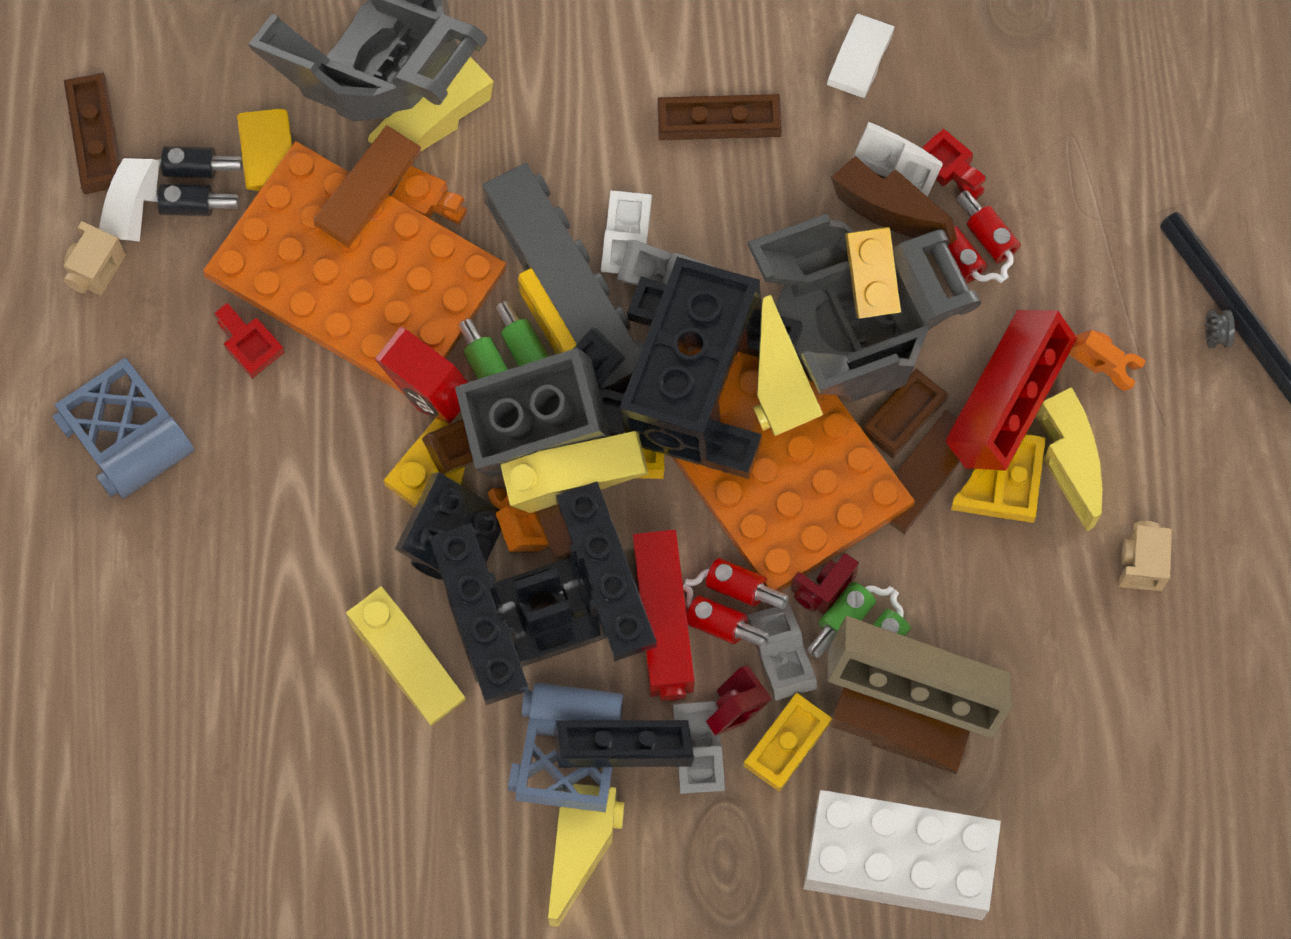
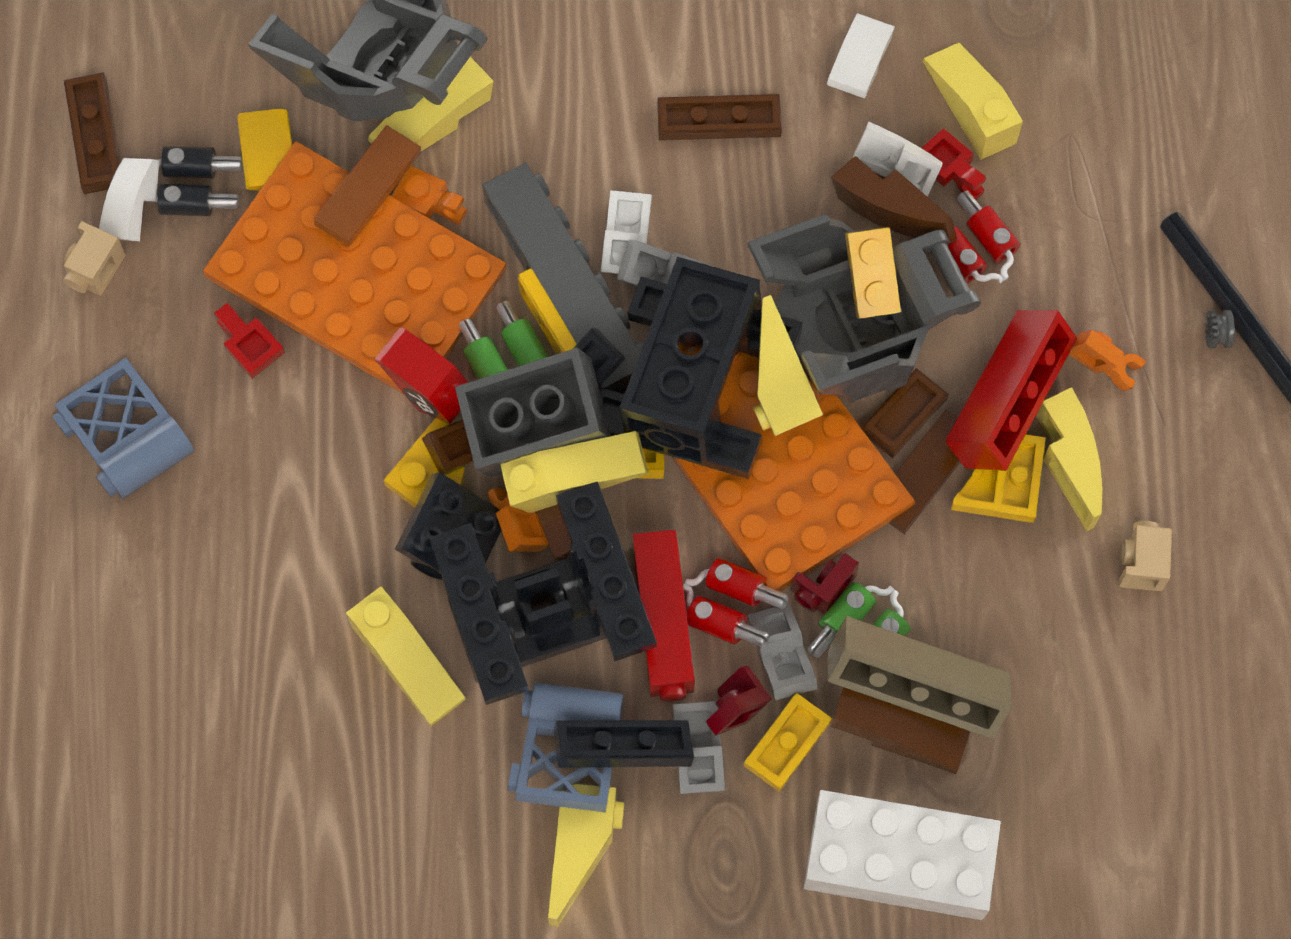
none -> light yellow slope [923,43,1023,160]

